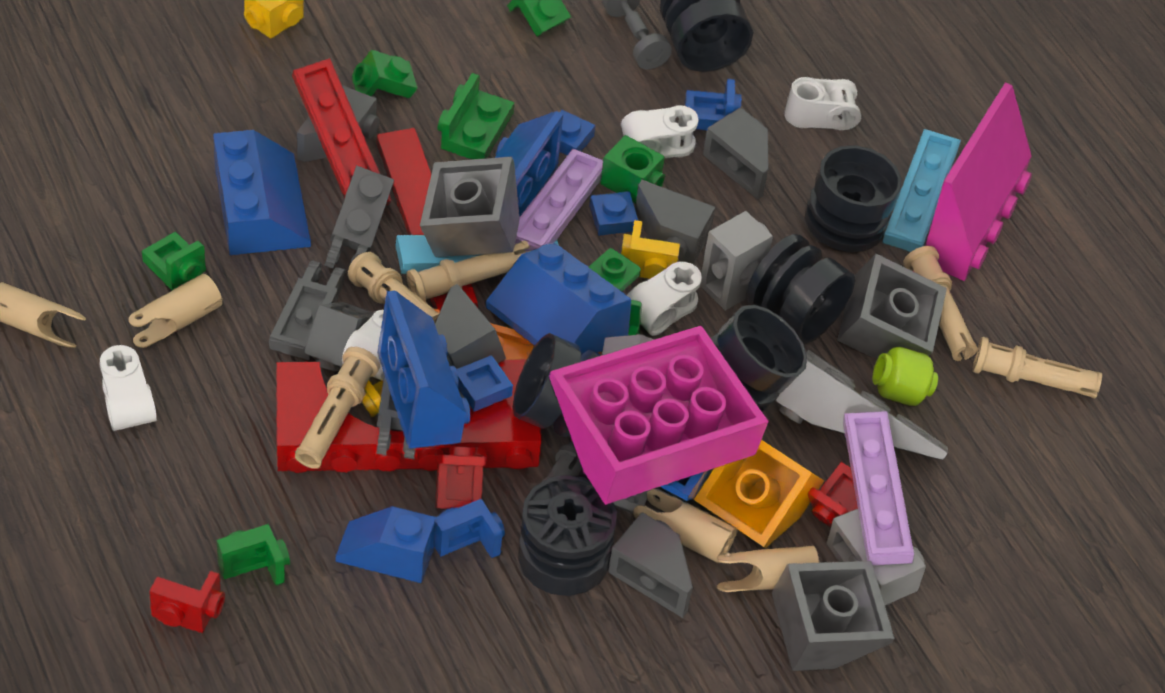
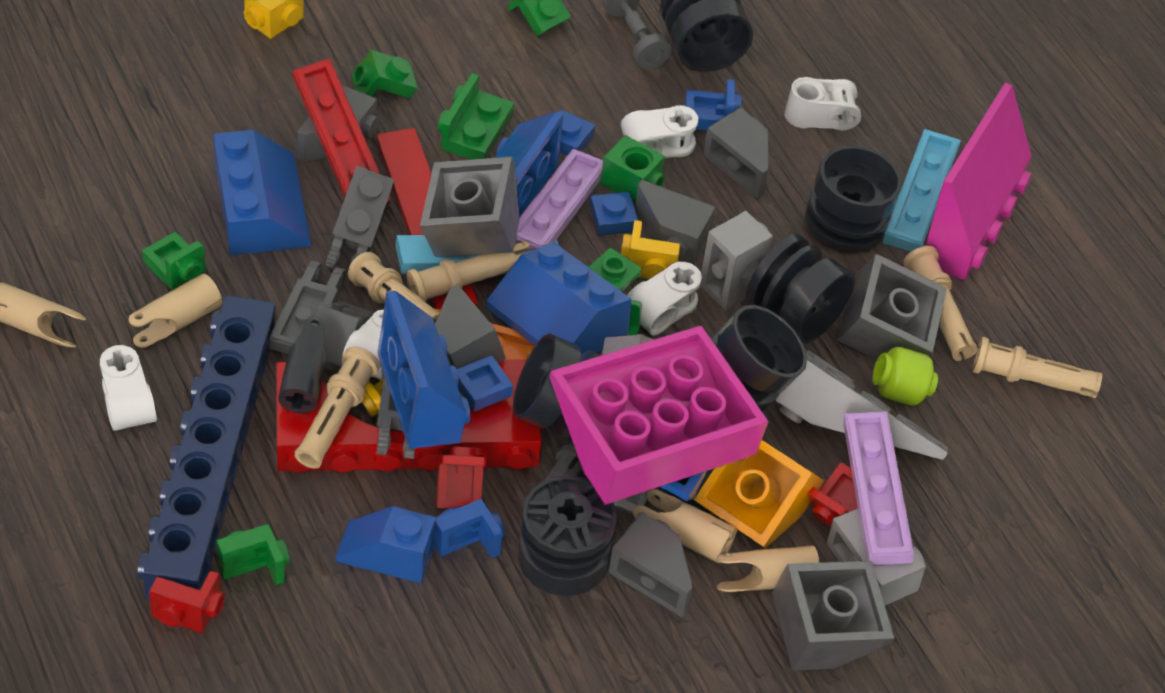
none -> dark blue brick [137,295,276,598]
none -> black piece [278,316,326,414]

